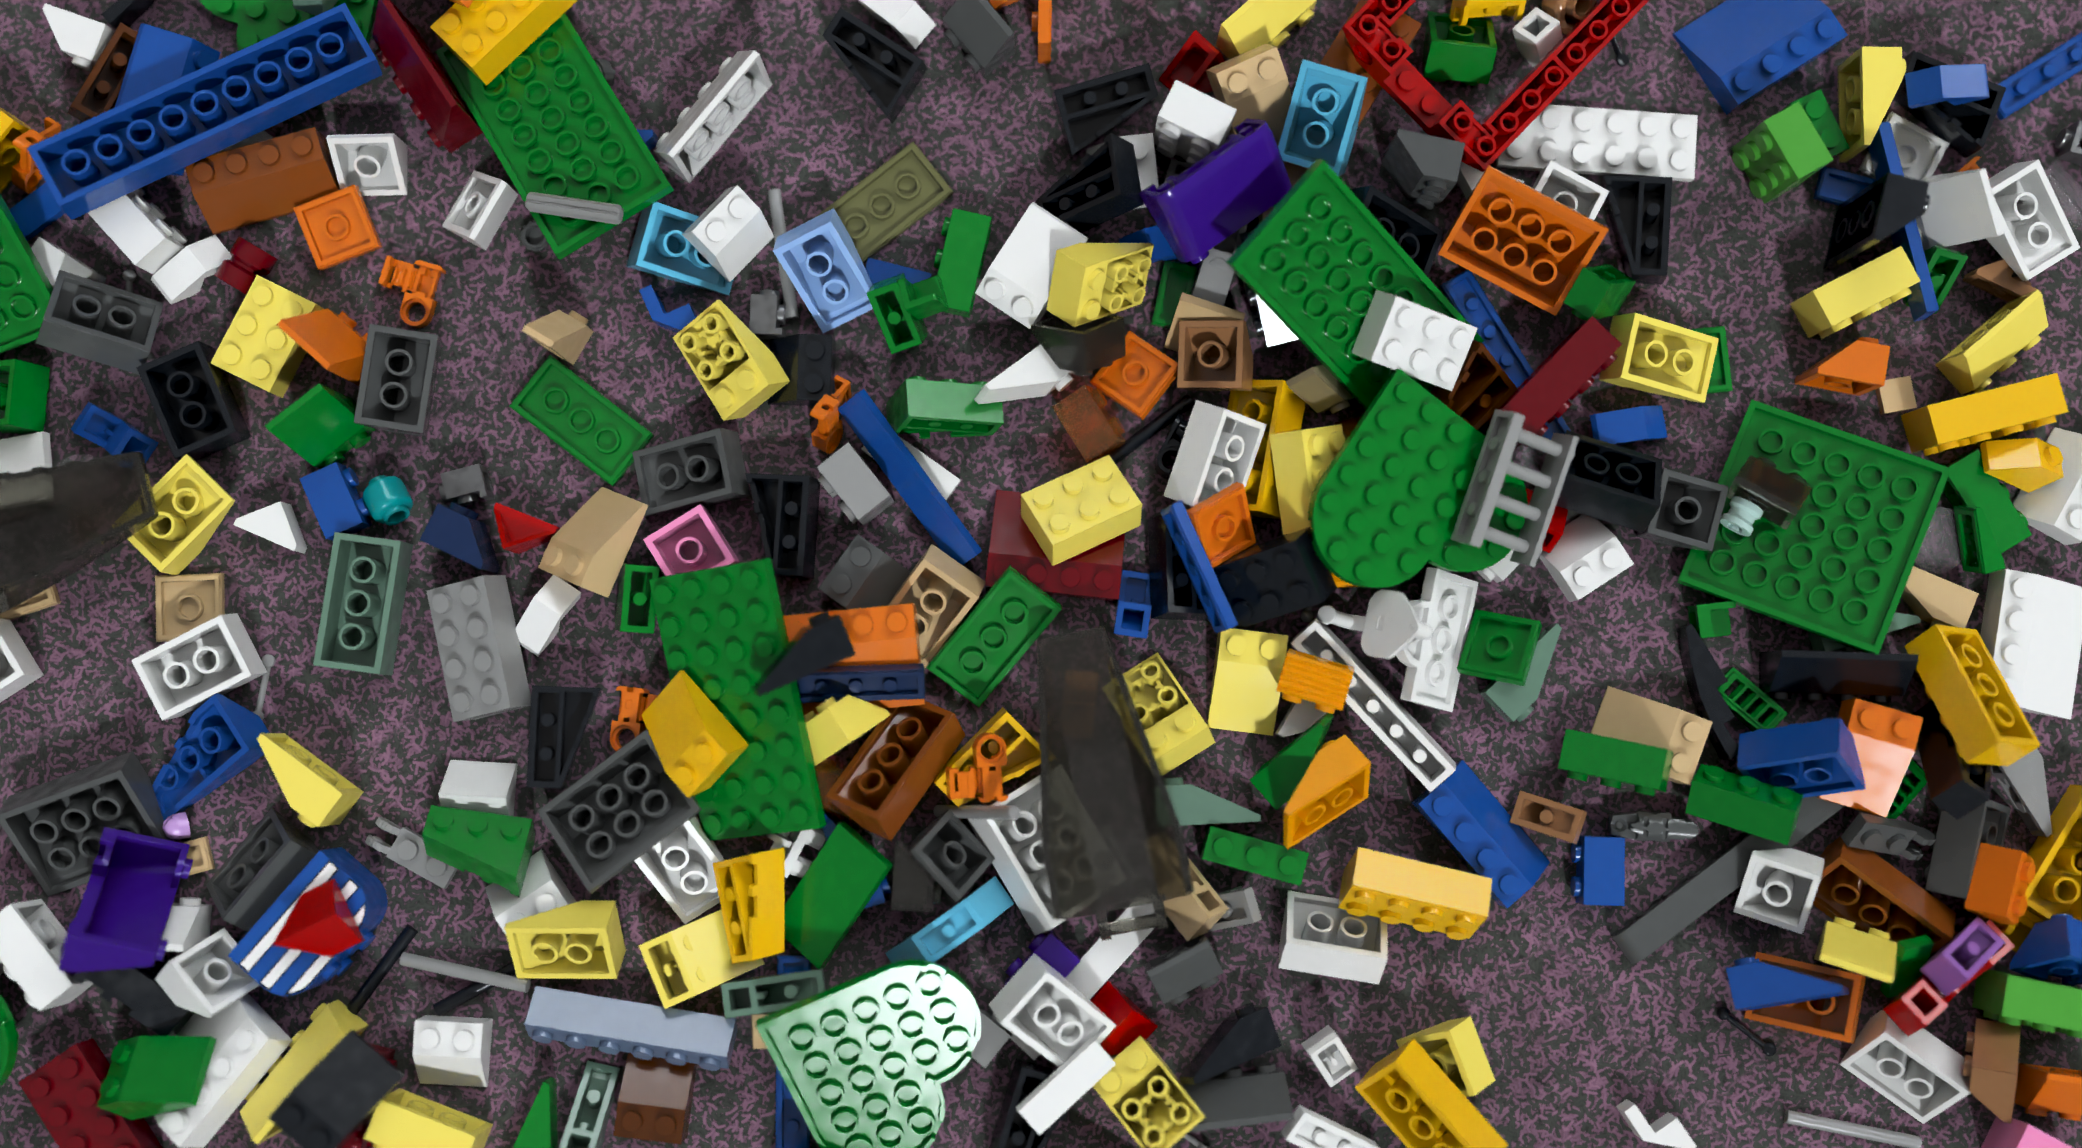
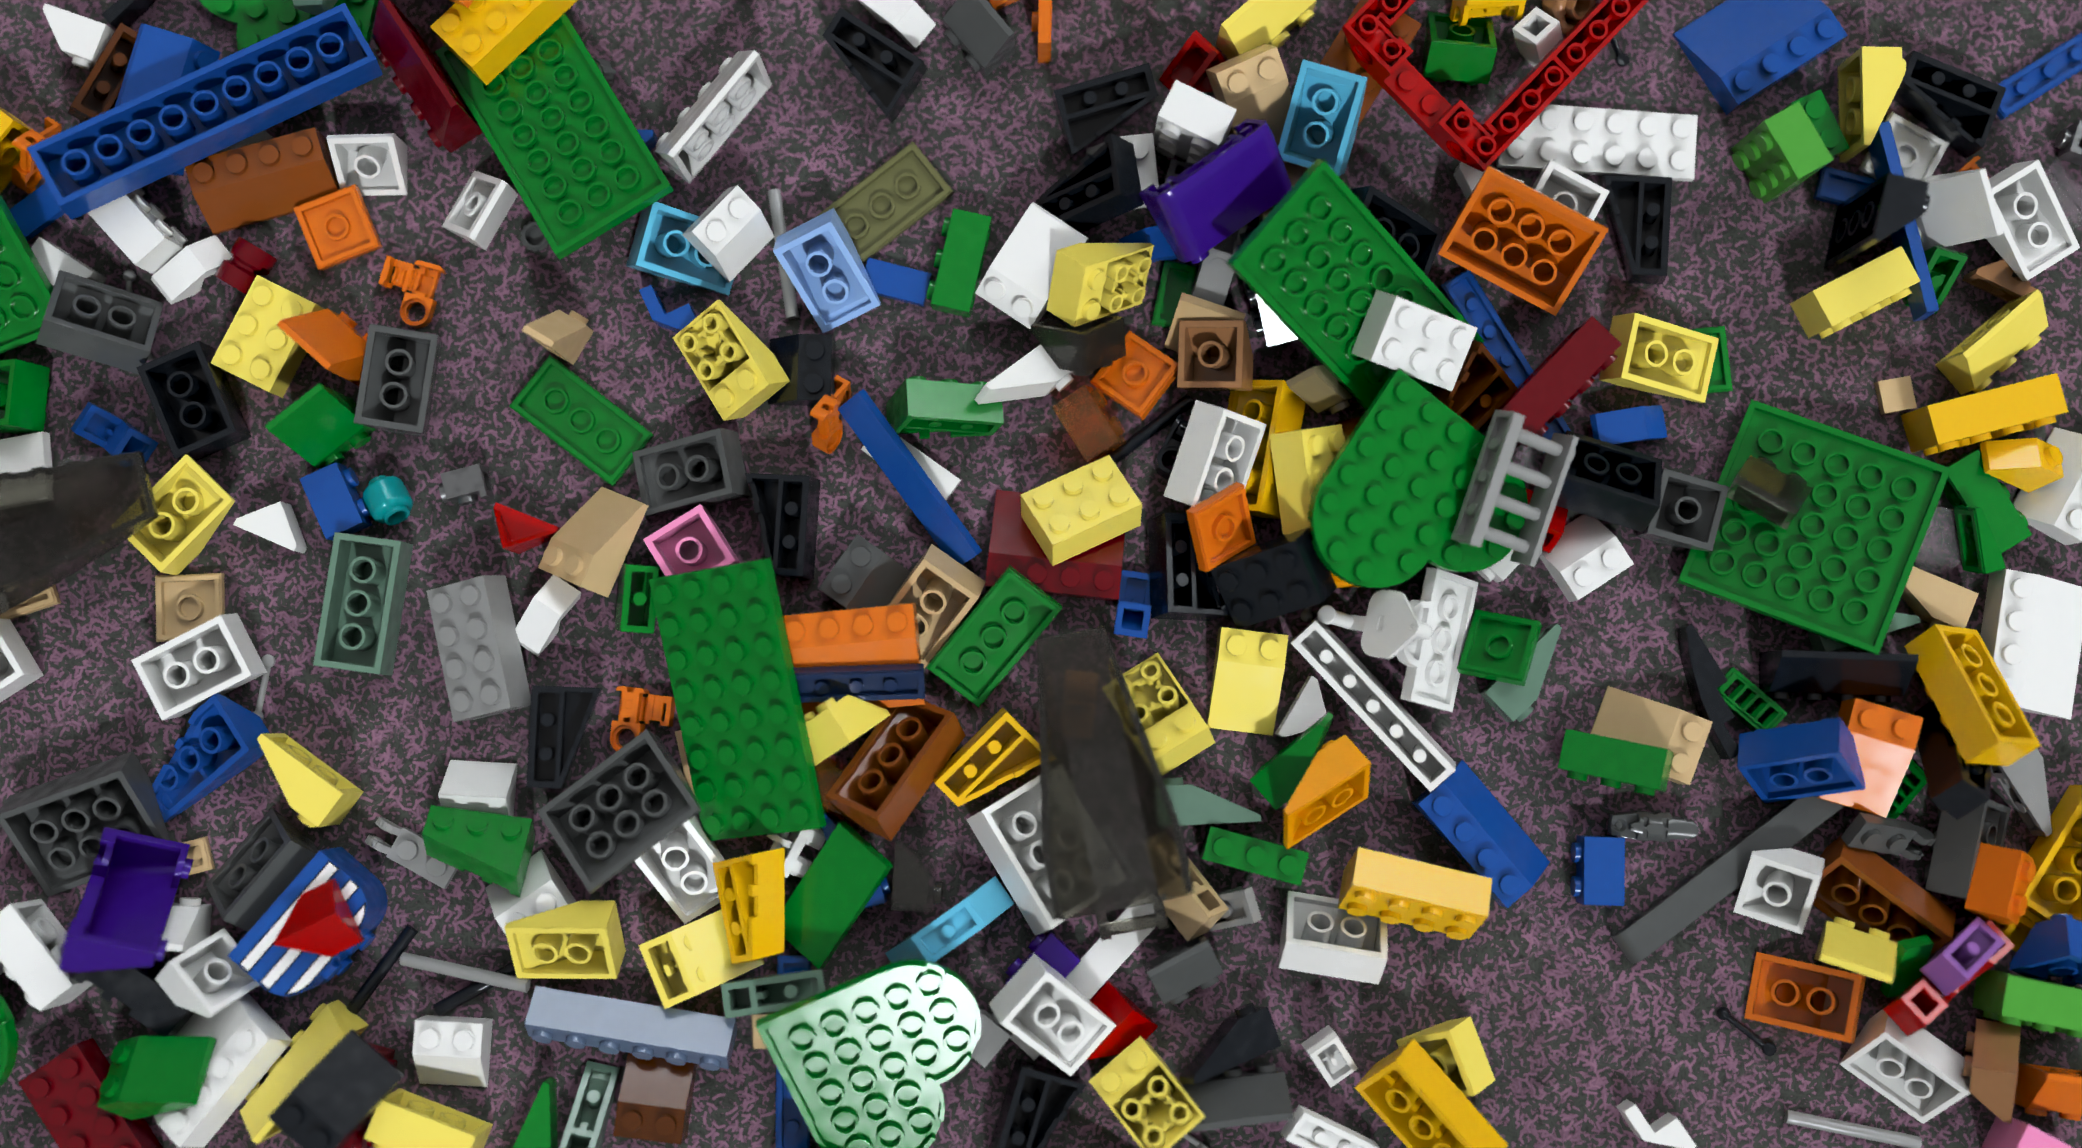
lavender hinge [162,811,191,840] -> none
dark blue slope [420,502,500,574] -> none
light grey axle [525,192,624,225] -> none
yellow slope [641,670,749,798] -> none
flat silver brick [749,289,786,340] -> none
black slope [752,611,856,697] -> none
light grey brick [816,442,895,526] -> none
green brick [866,273,929,354] -> none
green panel [898,275,949,320] -> none
dark grey slope [910,809,995,902] -> none
light grey bar [934,804,1021,820] -> none
orange piece [945,732,1009,803] -> none
white tile [1015,1037,1116,1135] -> none
blue tile [1160,500,1238,633] -> none
light orange brick [1276,648,1355,714] -> none
dark grey slope [1381,128,1465,210] -> none
medium nougat slope [1510,790,1587,845] -> none
green brick [1563,264,1636,321] -> none
green brick [1685,764,1804,845] -> none
green panel [1687,601,1736,638] -> none
light aqua wheel [1720,496,1764,537] -> none
blue slope [1726,957,1850,1011] -> none
orange slope [1794,337,1891,396] -> none
blue slope [1905,64,1990,109] -> none

